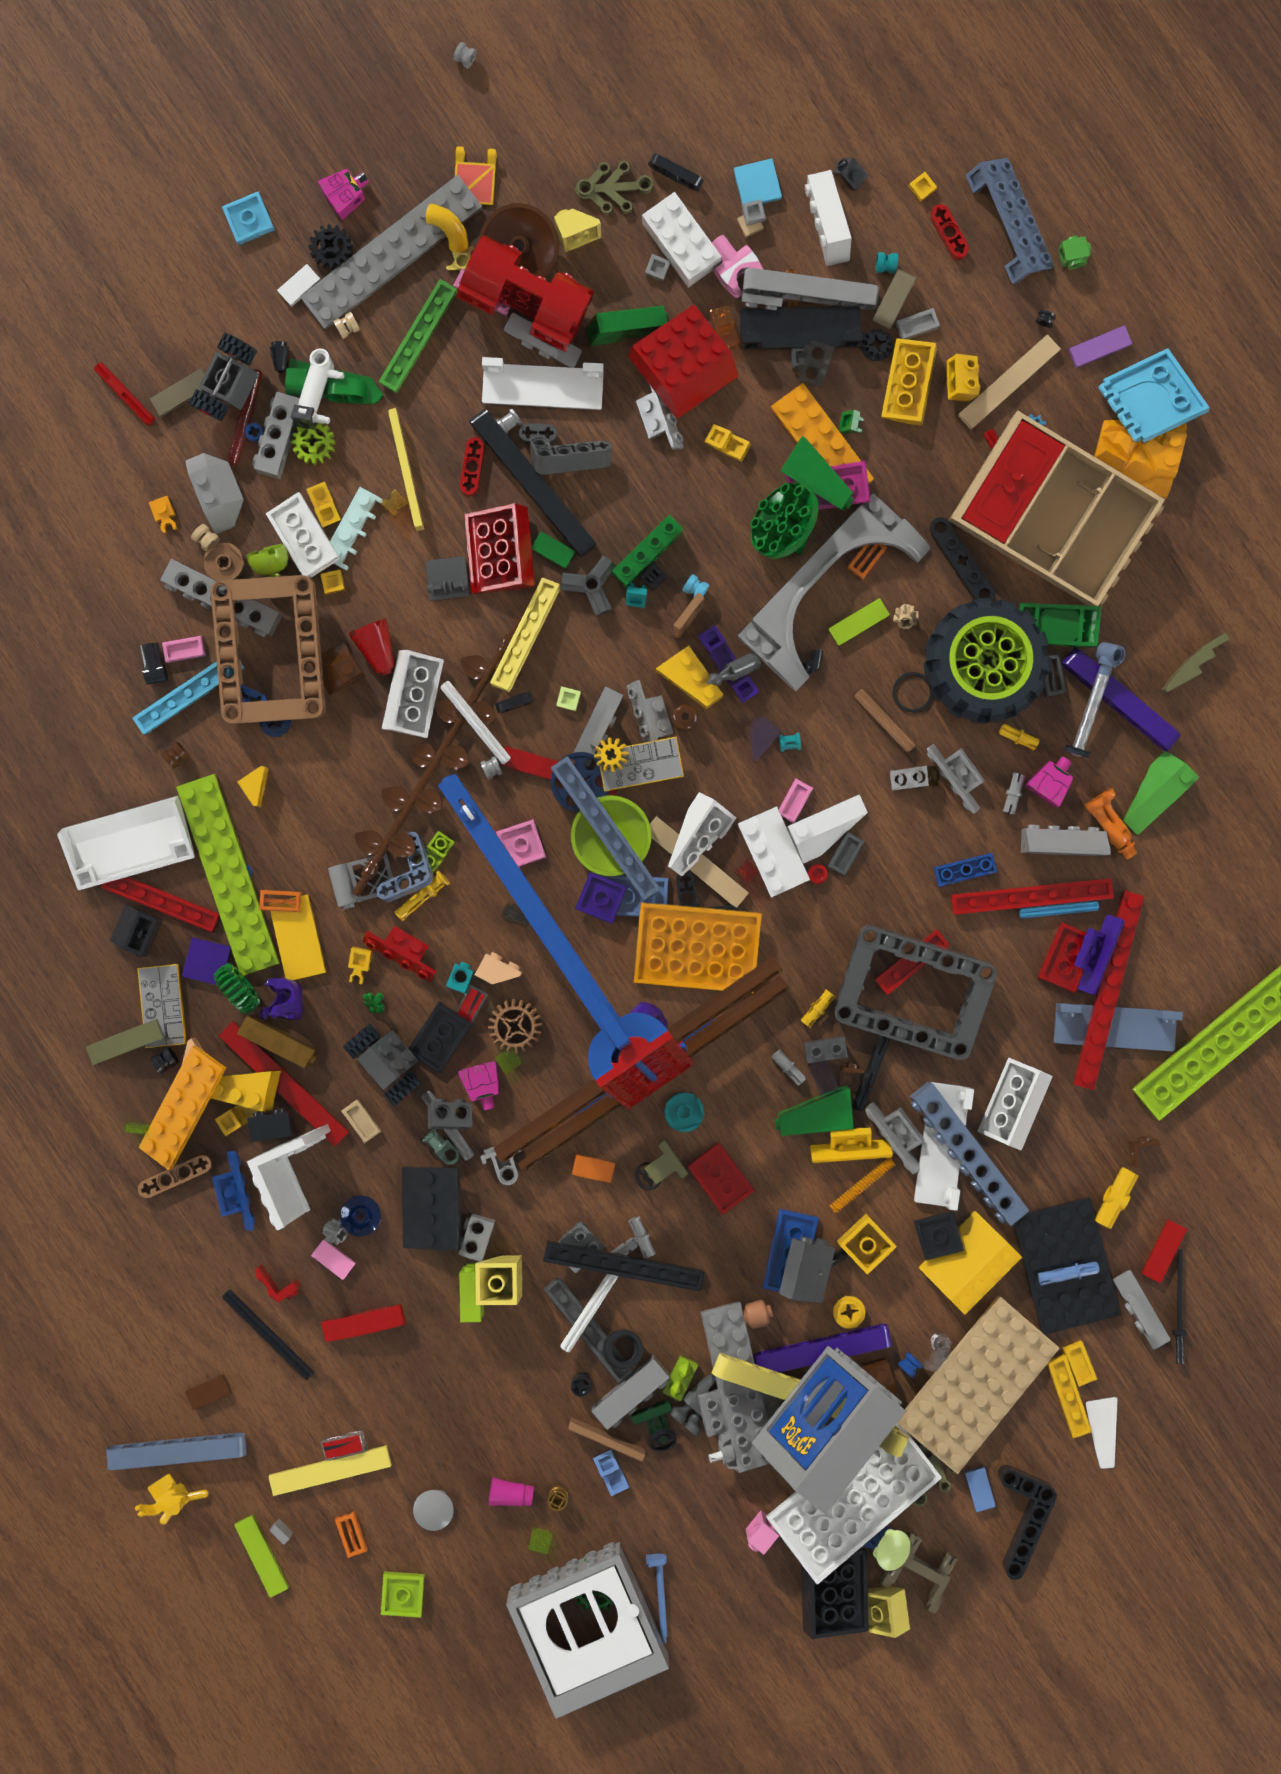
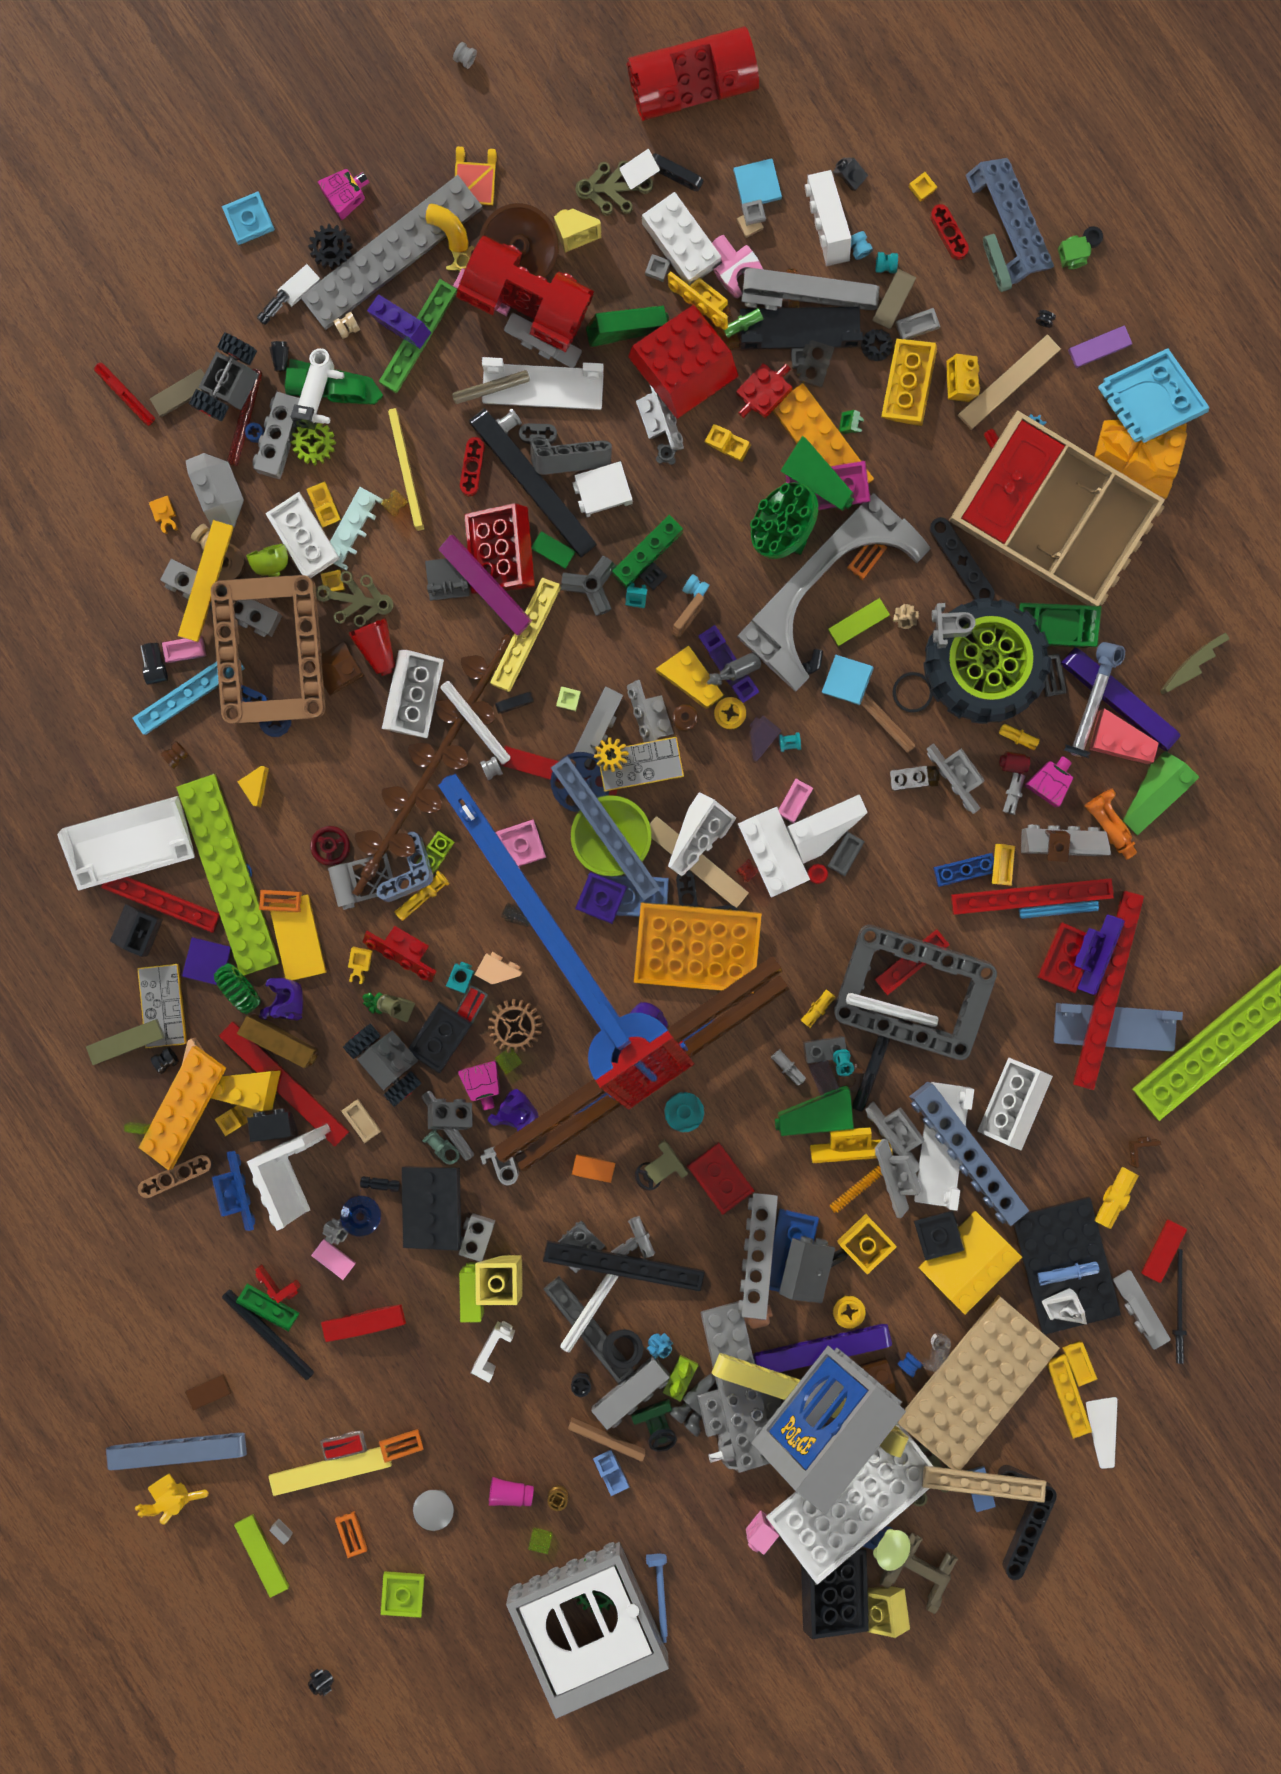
none -> yellow tile [178,520,234,643]
none -> green tile [236,1283,300,1332]
none -> black axle [257,289,290,325]
none -> black gear [308,1669,334,1696]
none -> dark red piece [310,826,350,866]
none -> olive plant [316,571,393,627]
none -> black axle [360,1176,400,1192]
none -> dark purple brick [367,294,431,349]
none -> olive piece [377,994,415,1022]
none -> orange tile [379,1429,424,1463]
none -> magenta tile [438,535,532,635]
none -> dark tan axle [452,370,530,404]
none -> white panel [471,1321,515,1382]
none -> dark purple piece [488,1089,538,1131]
none -> white panel [572,461,632,517]
none -> white sticker [620,149,660,189]
none -> red cylinder [626,26,759,121]
none -> dark azure gear [647,1333,673,1359]
none -> dark grey plate [656,444,677,465]
none -> yellow bracket [668,272,728,330]
none -> yellow gear [714,697,746,729]
none -> bright green pin [723,308,764,338]
none -> red plate [736,363,793,419]
none -> light grey brick [738,1193,778,1320]
none -> medium azure tile [822,655,874,705]
none -> teal bush [833,1049,854,1076]
none -> white axle [846,993,939,1027]
none -> medium azure wheel [851,231,873,260]
none -> light grey bracket [875,1139,921,1218]
none -> tan tile [922,1465,1046,1503]
none -> light grey pin [932,603,975,648]
none -> sand green beam [983,234,1012,292]
none -> yellow tile [992,844,1015,886]
none -> dark red brick [999,751,1030,774]
none -> white slope [1042,1288,1087,1324]
none -> reddish brown bracket [1045,830,1070,862]
none -> black tile [1082,226,1103,248]
none -> coral wedge [1089,708,1158,764]

